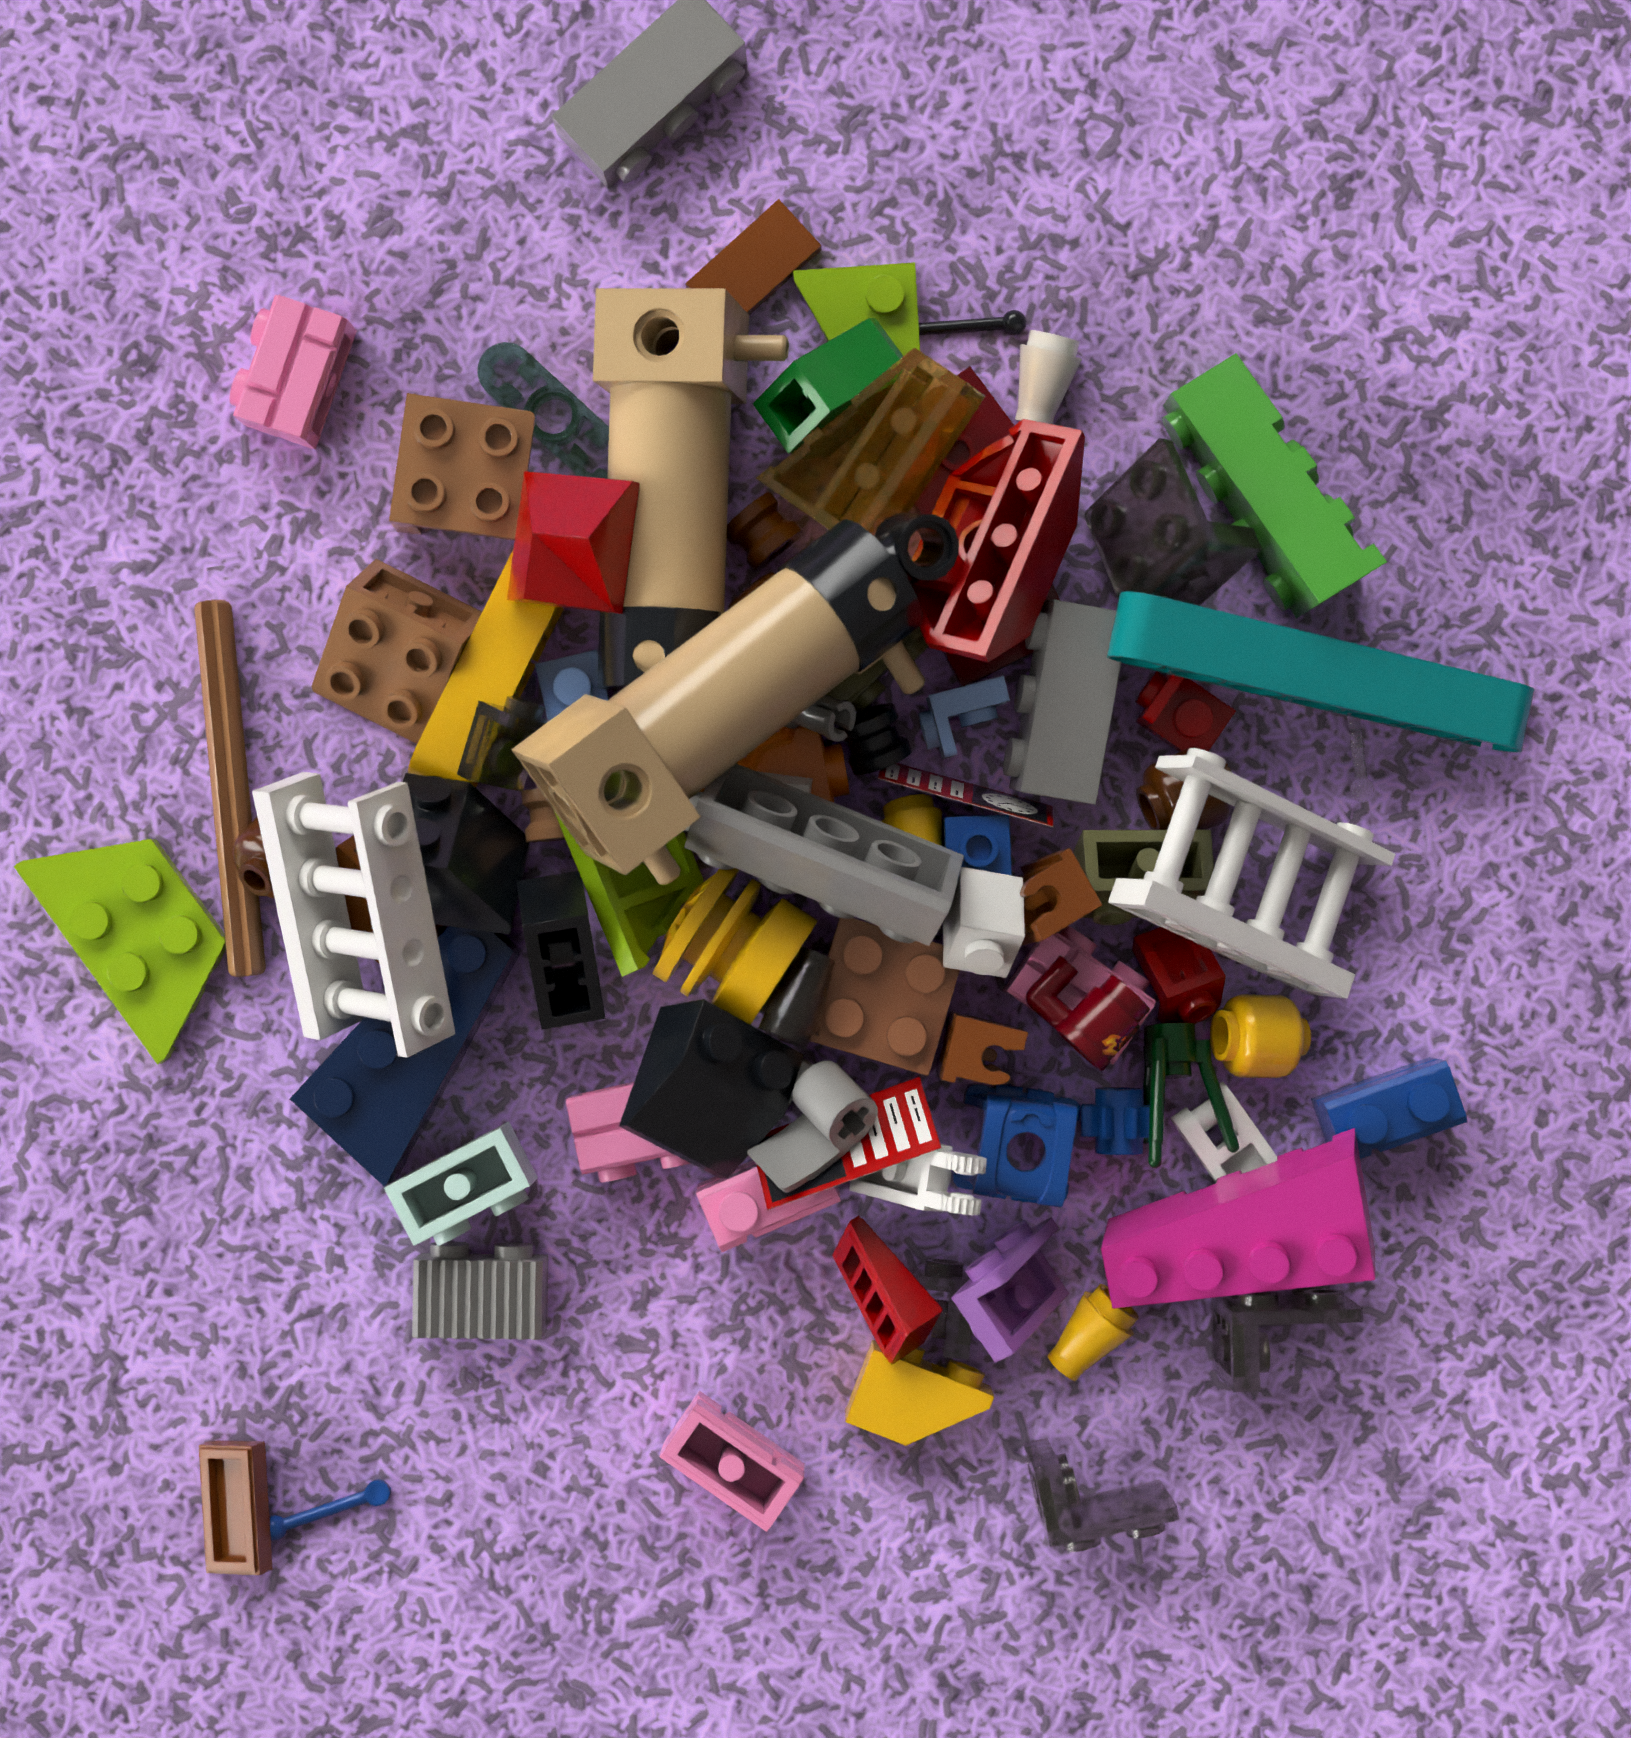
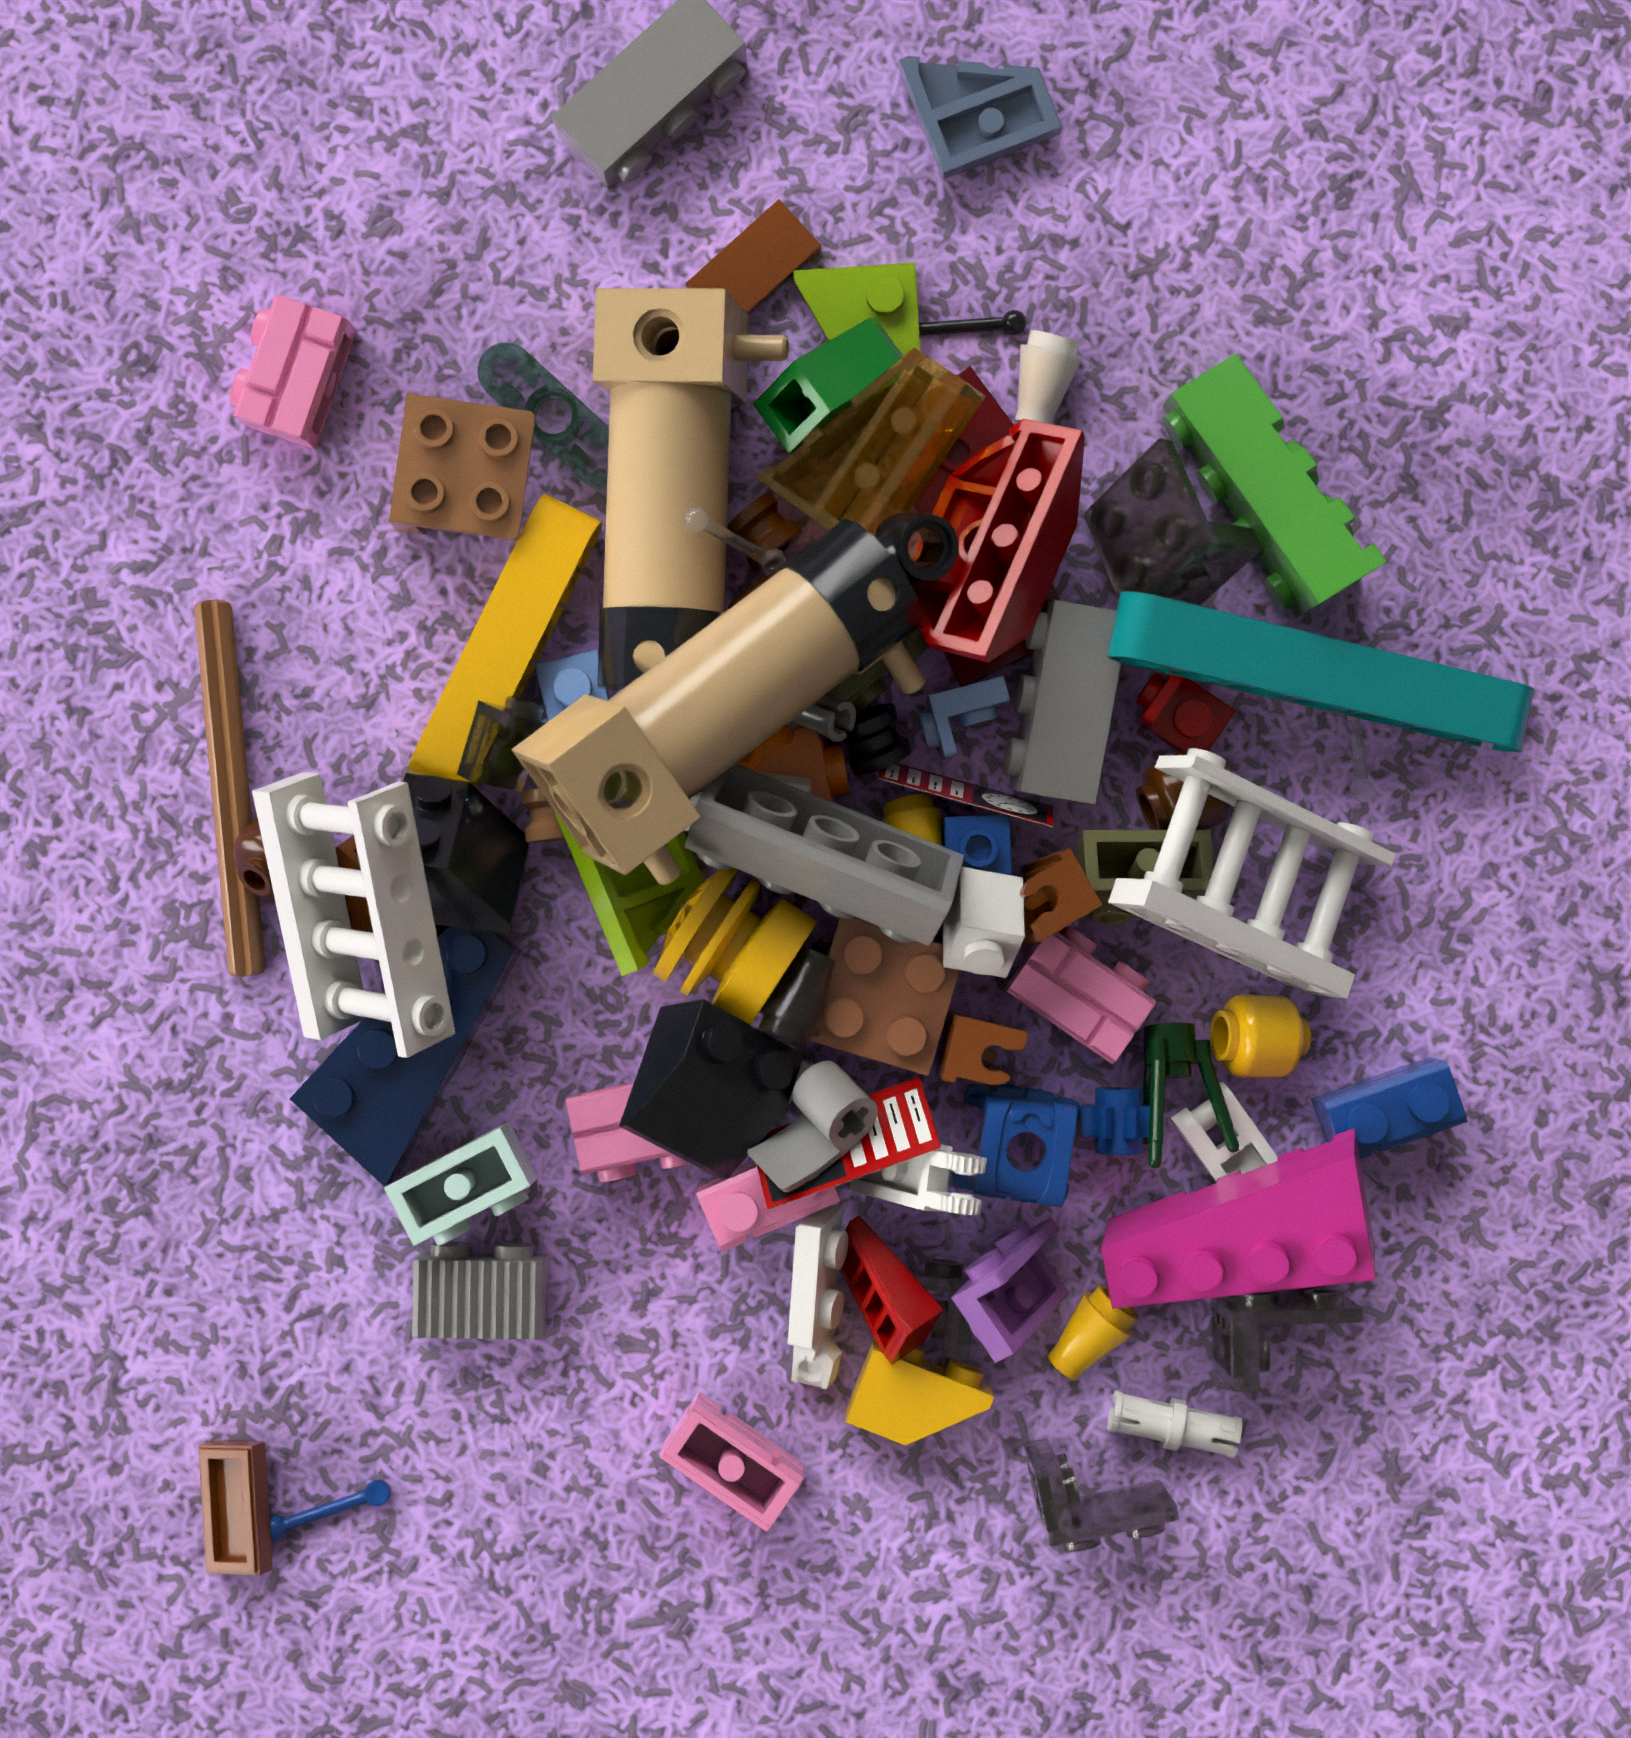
lime wing [13,839,226,1064] -> none
medium nougat bracket [311,559,482,744] -> none
red slope [507,471,640,614] -> none
black brick [516,871,606,1030] -> none
dark red piece [1026,956,1150,1072] -> none
red bracket [1132,927,1226,1024] -> none
none -> clear hinge [684,506,787,577]
none -> white hinge [788,1205,849,1389]
none -> sand blue wing [899,56,1062,180]
none -> white pin [1107,1390,1242,1458]

